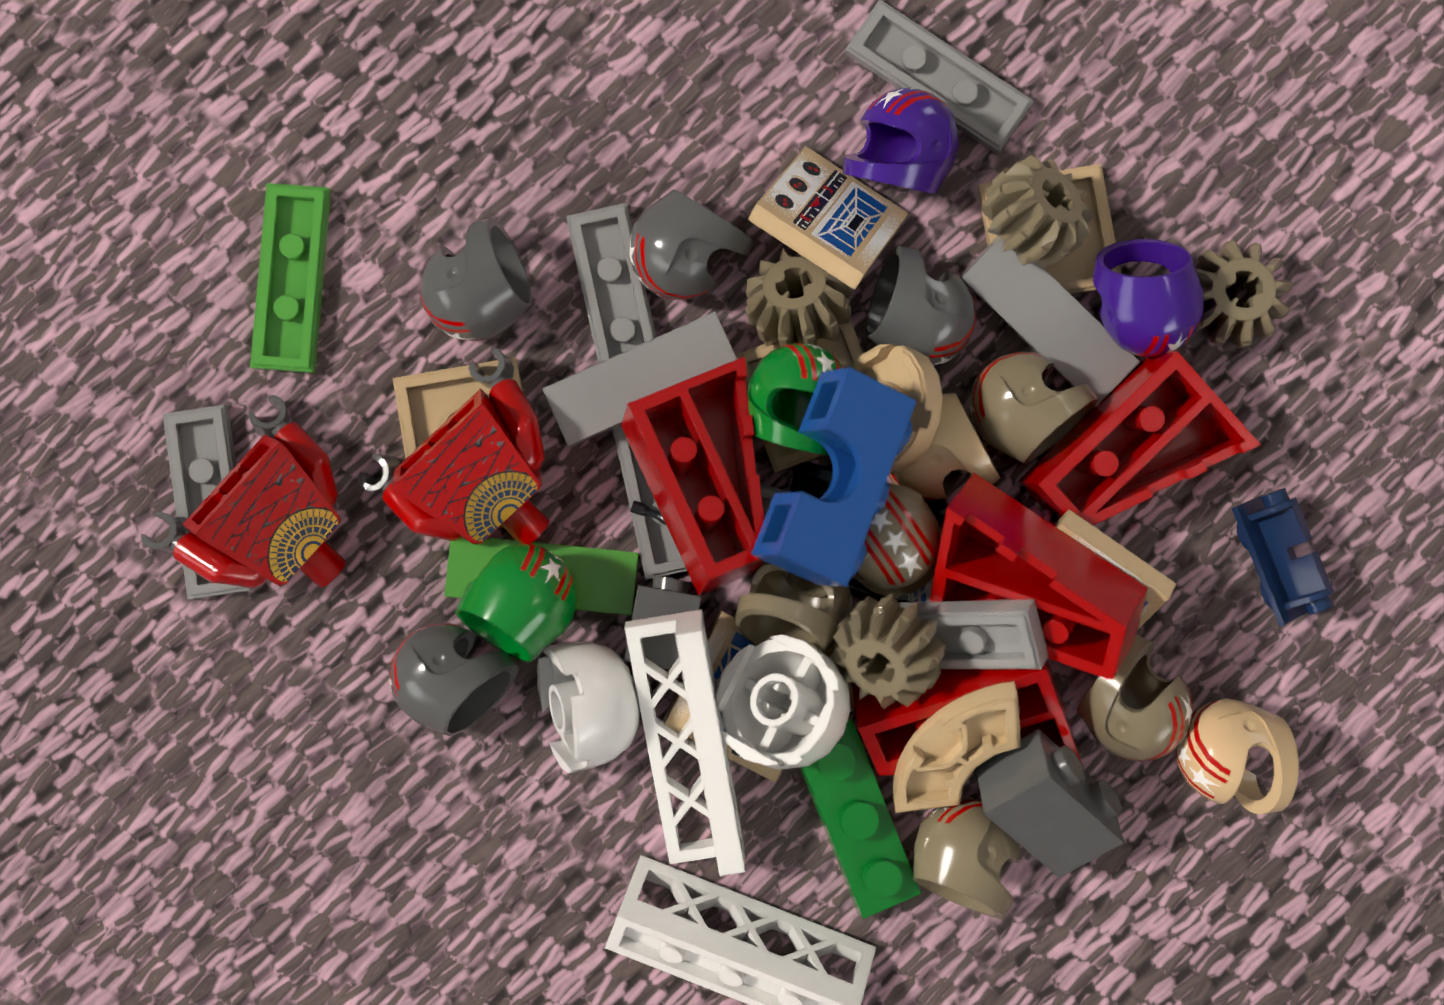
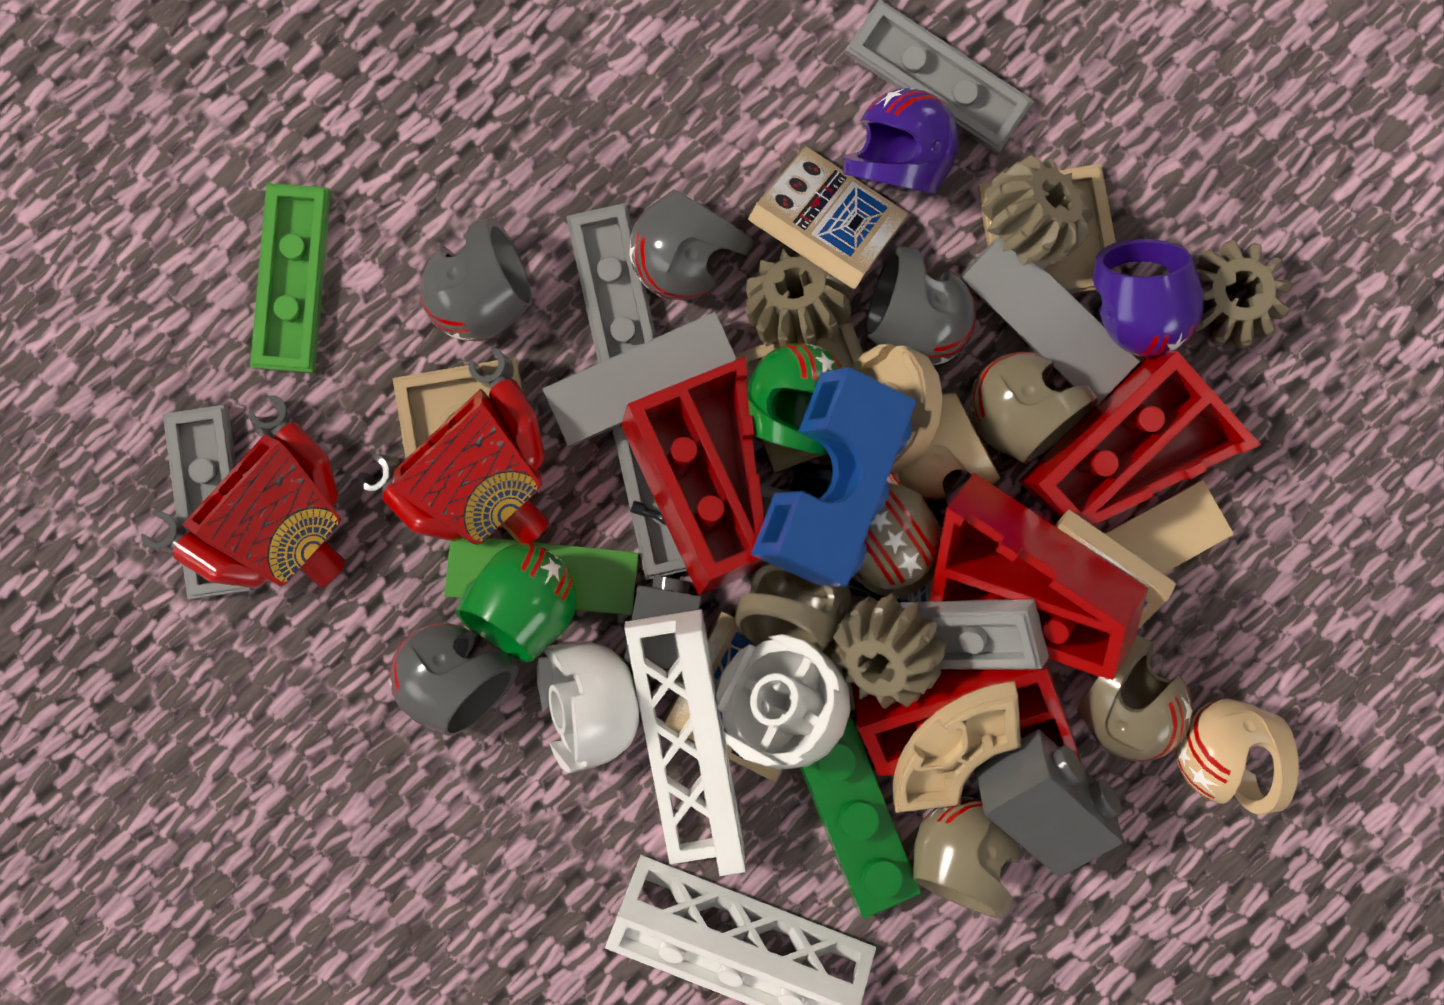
dark blue hinge [1232,488,1335,627] -> none
none -> tan tile [1104,480,1234,574]

